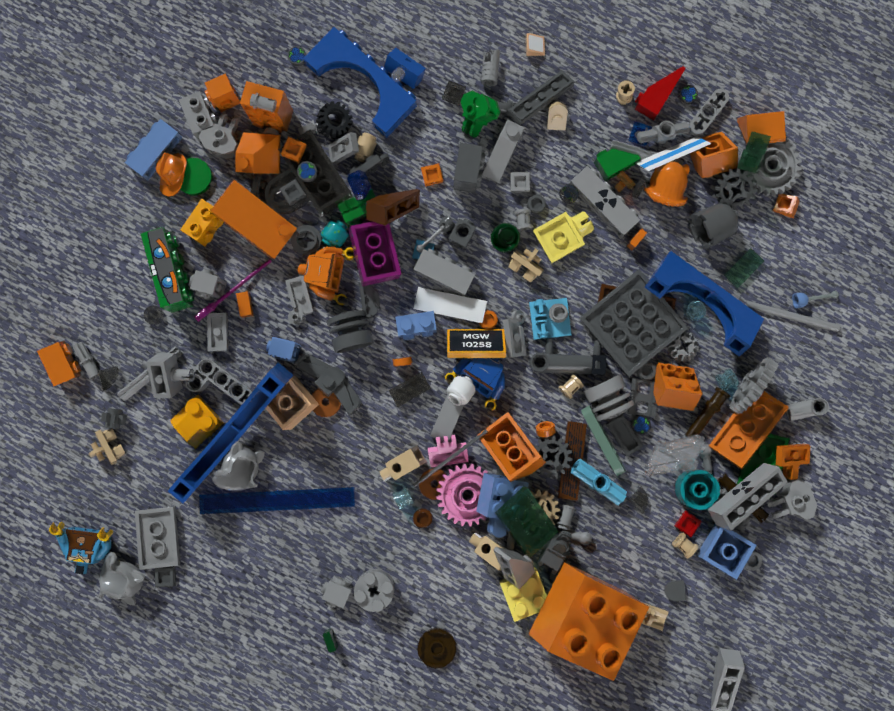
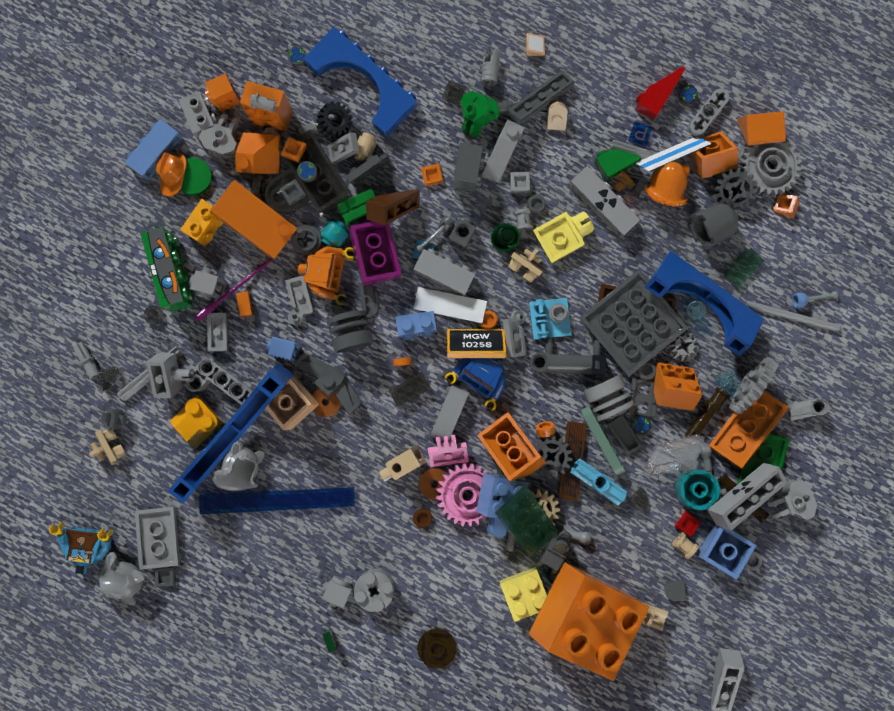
orange brick [37,341,81,386] -> none
clear blue rock [347,170,371,201] -> none
blue piece [384,47,426,89] -> none
clear light blue wheel [392,486,414,510] -> none
dark grey piece [413,429,488,488] -> none
white head [447,376,476,406] -> none
tan torso [469,533,508,571] -> none
light grey slope [493,547,535,590] -> none
light grey pin [557,505,575,531] -> none
tan bush [558,374,584,400] -> none
clear smoke tile [559,184,579,204] -> none
tan bush [616,81,635,105] -> none
orange tile [627,229,647,251] -> none
light grey axle [637,121,690,144] -> none
clear green brick [737,131,771,174] -> none
orange hinge [776,443,811,480] -> none

